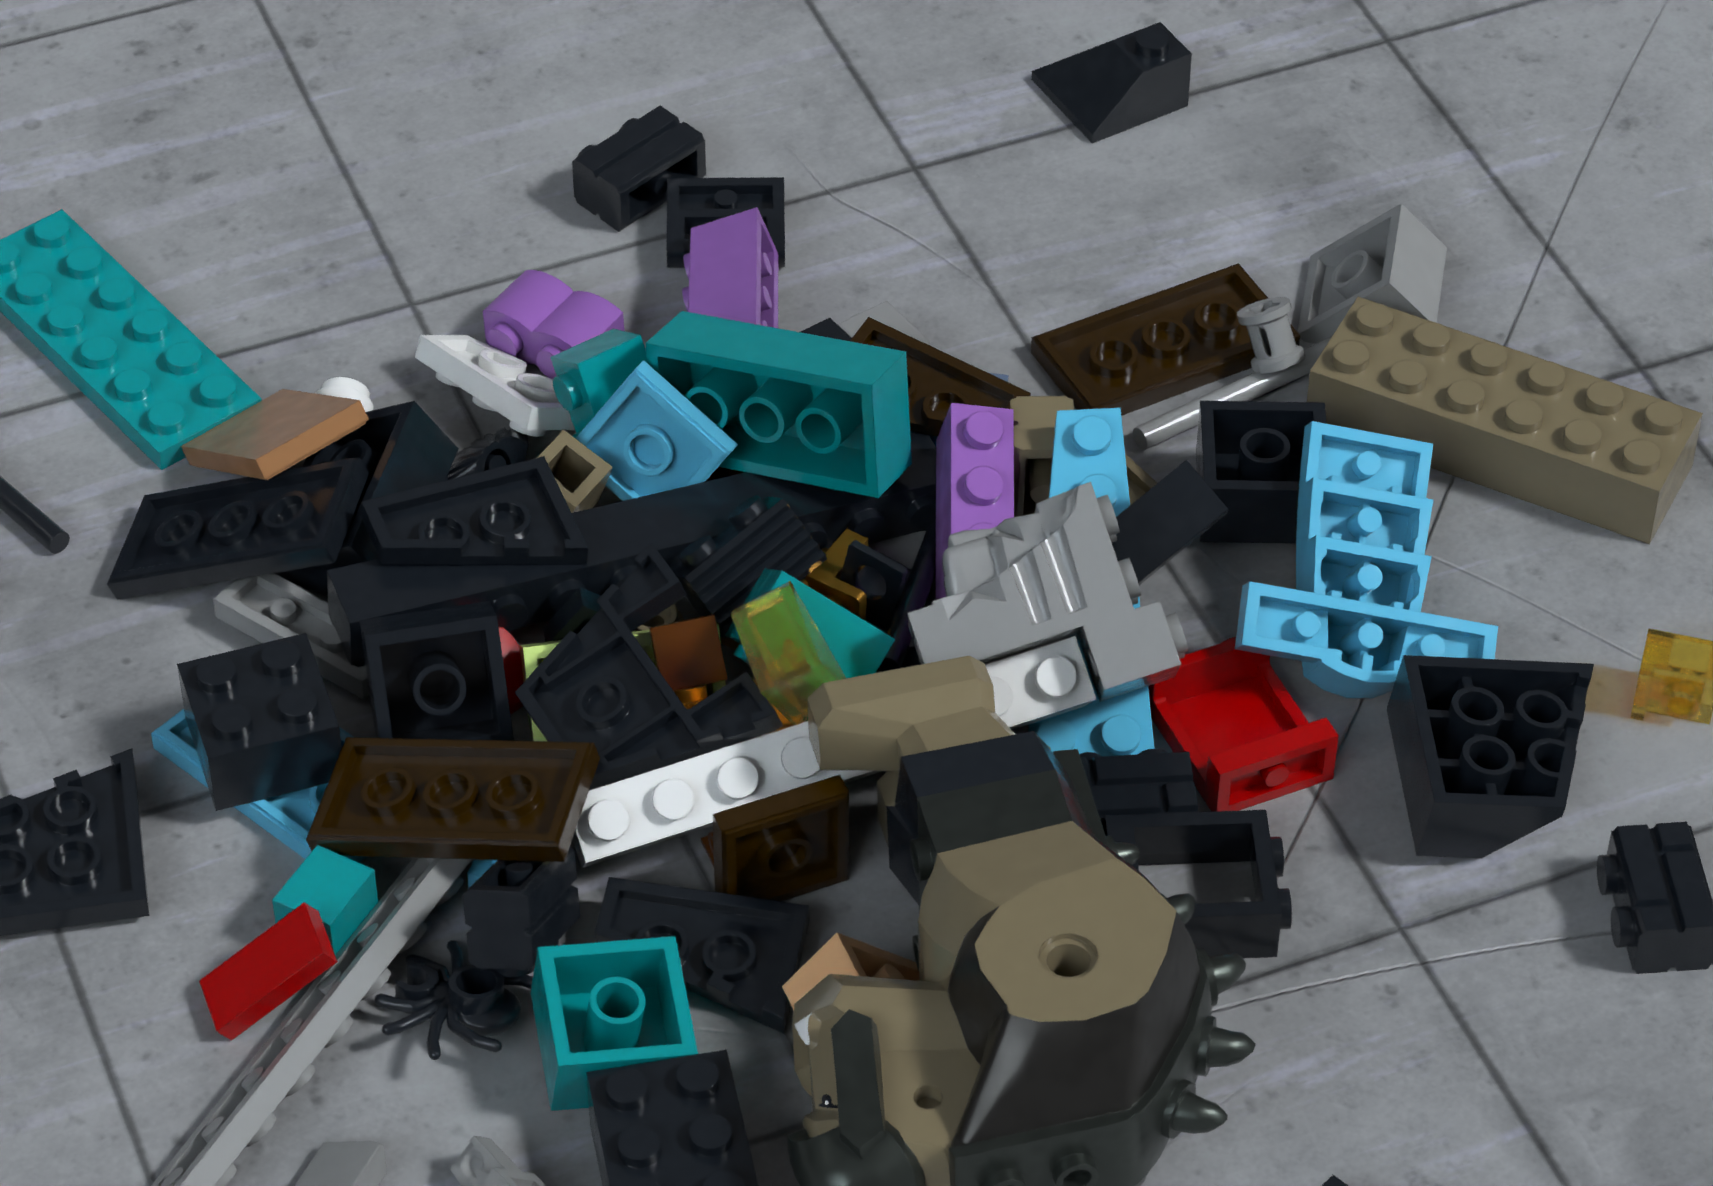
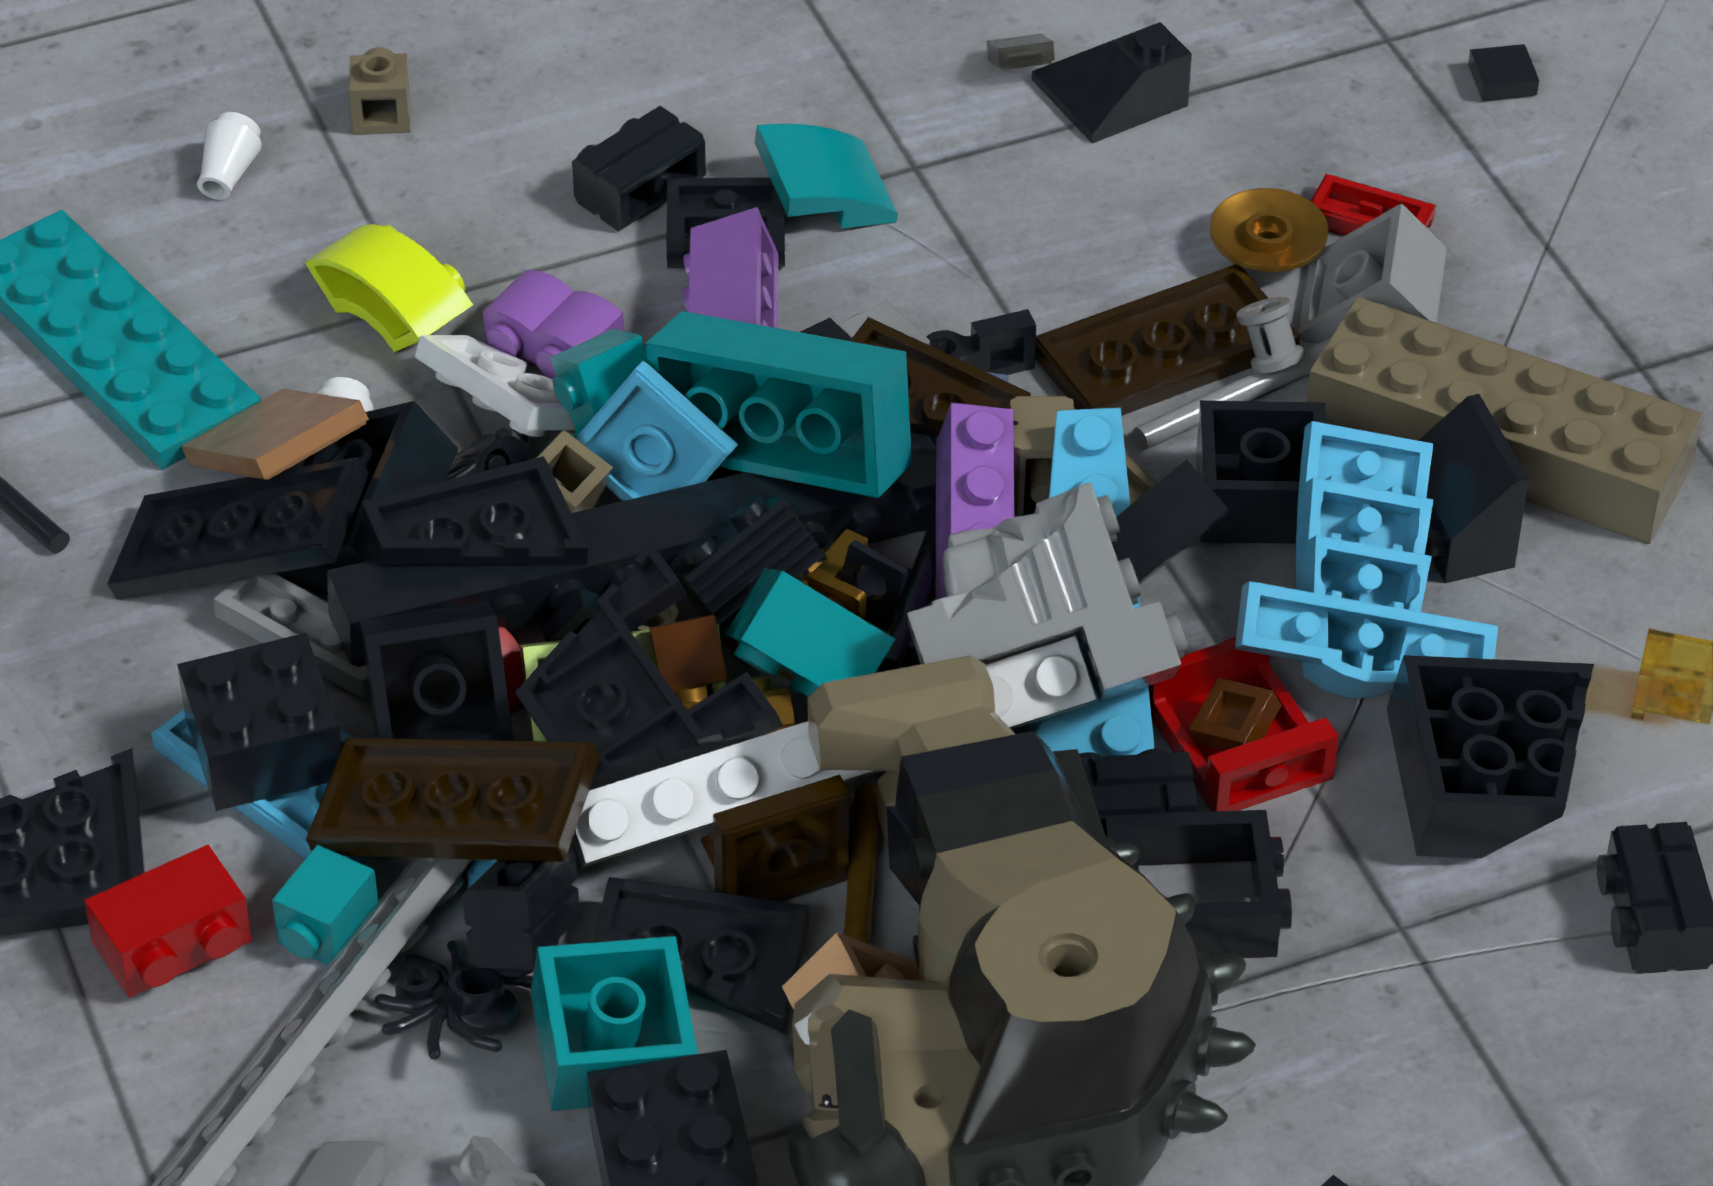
red tile [199,902,337,1041] -> none
clear yellow slope [731,581,846,725] -> none
none -> red brick [84,844,252,998]
none -> white cone [197,112,262,200]
none -> neon yellow brick [304,224,473,352]
none -> dark tan brick [349,47,410,135]
none -> teal slope [755,123,898,229]
none -> pearl gold bar [843,784,879,945]
none -> black plate [926,309,1037,375]
none -> clear smoke tile [986,34,1055,70]
none -> reddish brown plate [1189,677,1281,751]
none -> pearl gold dish [1210,188,1328,272]
none -> red tile [1311,174,1436,236]
none -> black slope [1418,394,1529,583]
none -> black tile [1468,44,1539,101]

